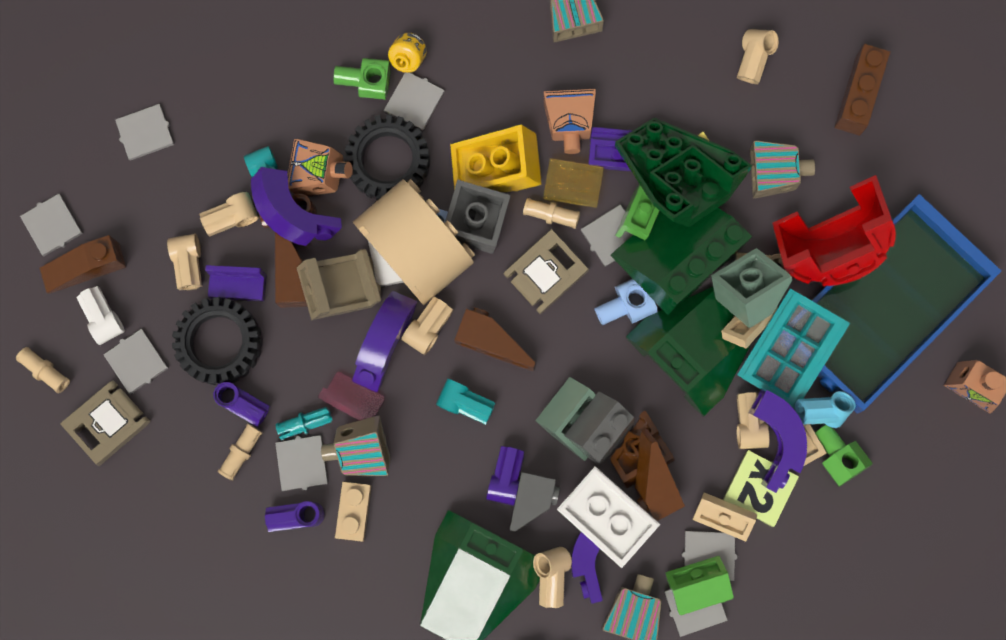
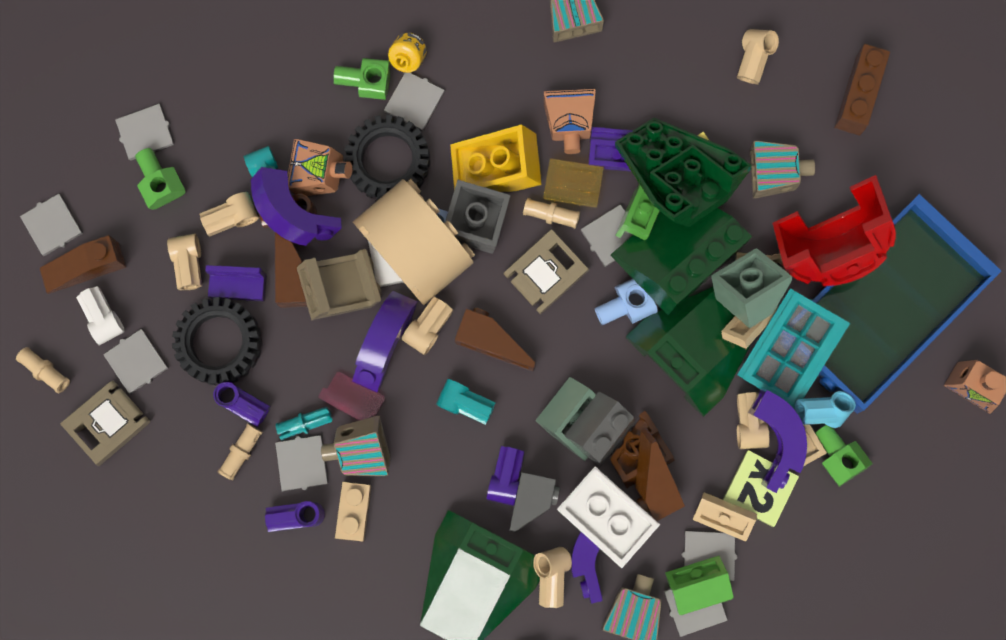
none -> bright green piece [135,148,185,210]

